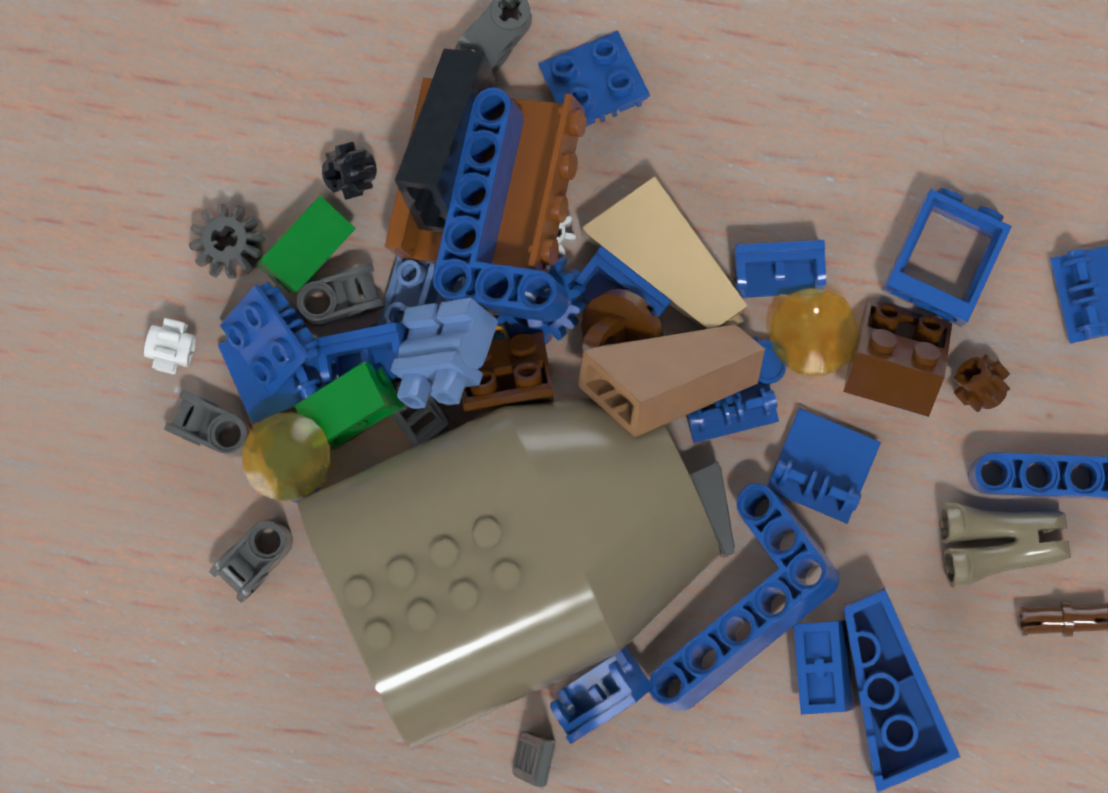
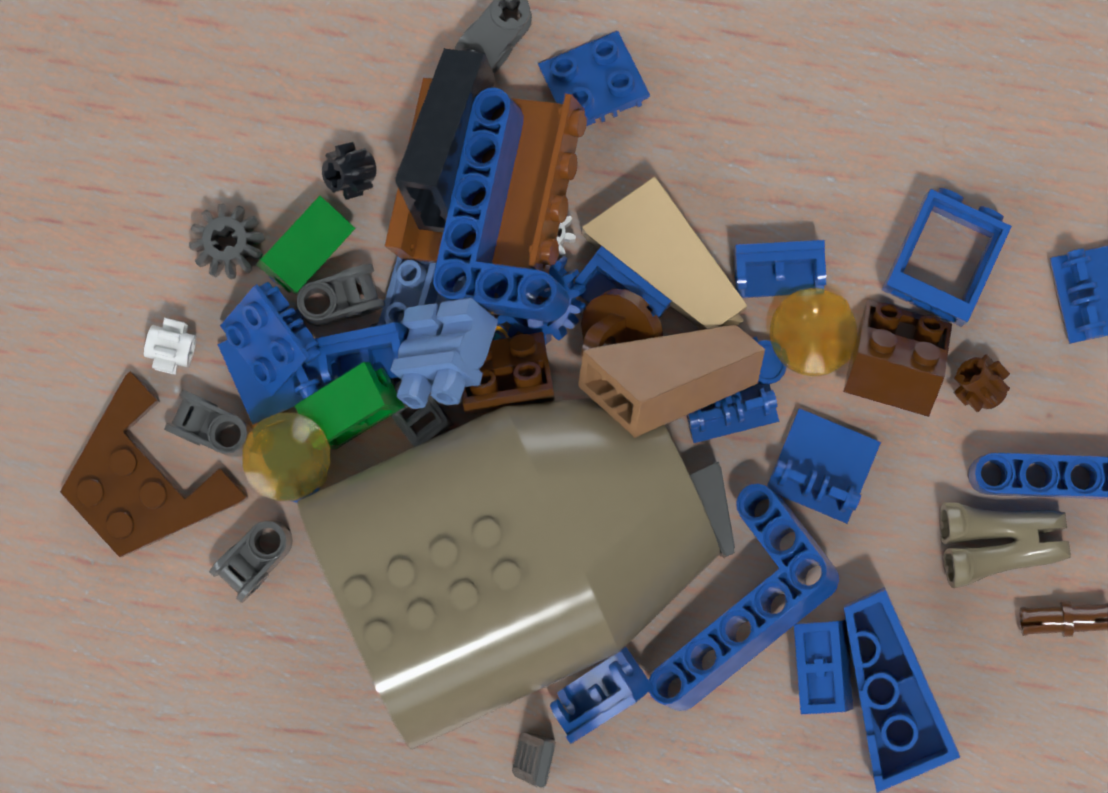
none -> reddish brown wing [60,371,248,557]

